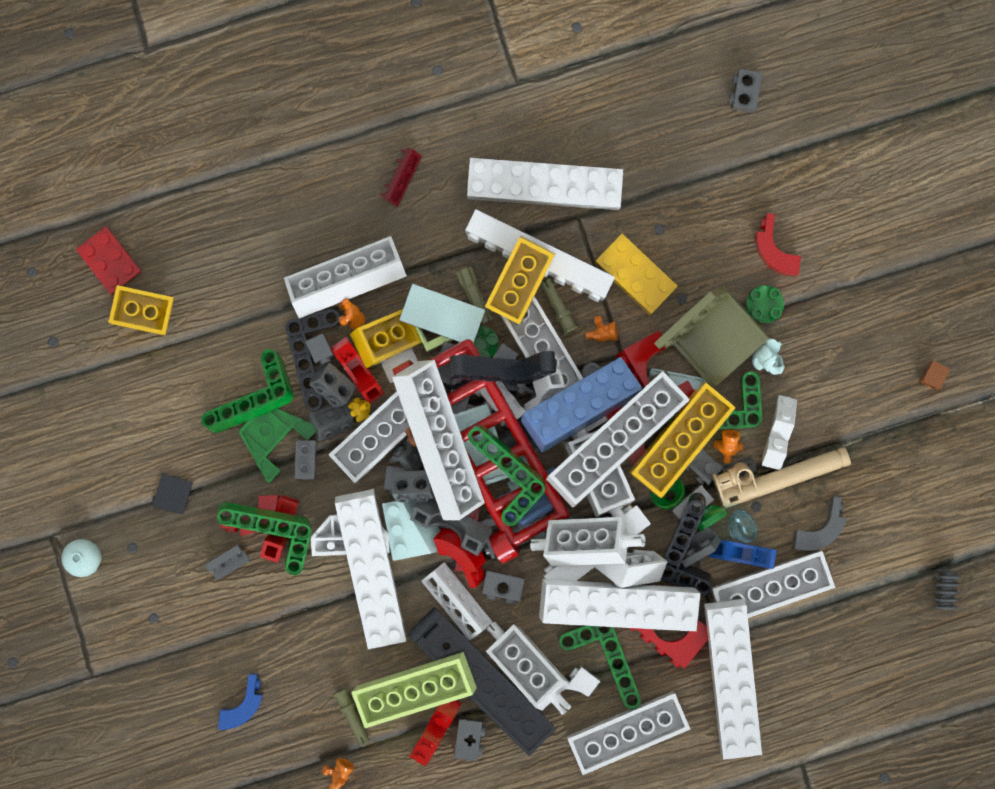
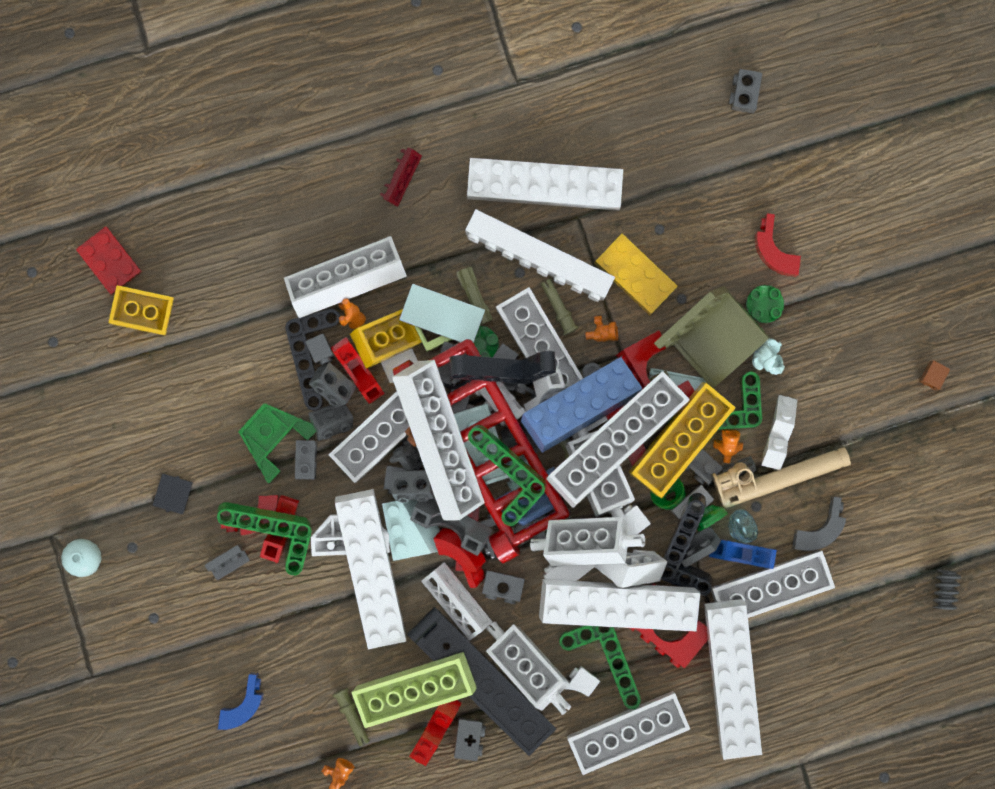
green beam [201,349,293,433] -> none
yellow plant [348,398,371,422] -> none
yellow brick [485,235,556,325] -> none

